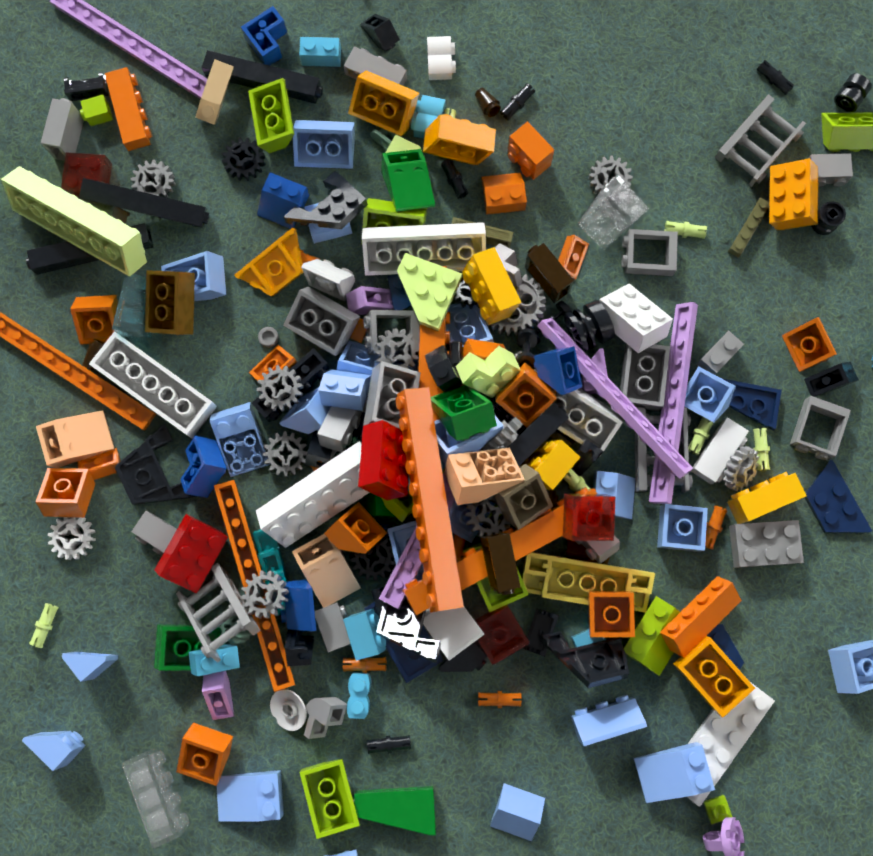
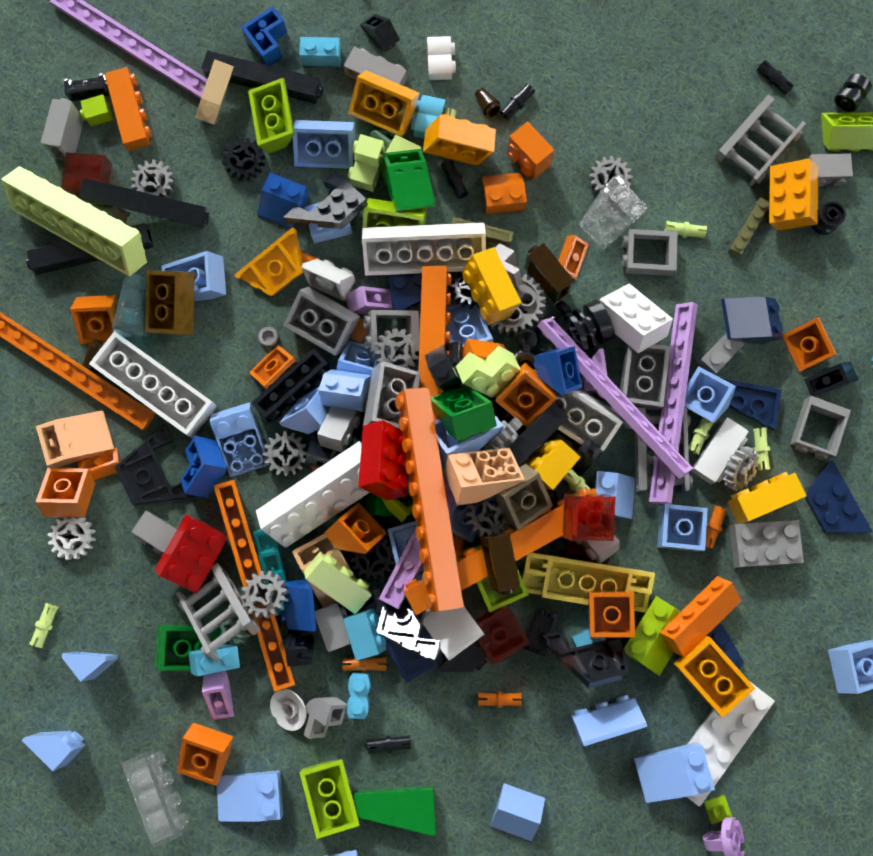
light grey gear [257,365,304,411] -> none
yellowish green plate [397,253,462,331] -> none
none -> yellowish green brick [304,552,372,614]
none -> yellowish green brick [348,134,385,192]
none -> slope [721,297,783,344]

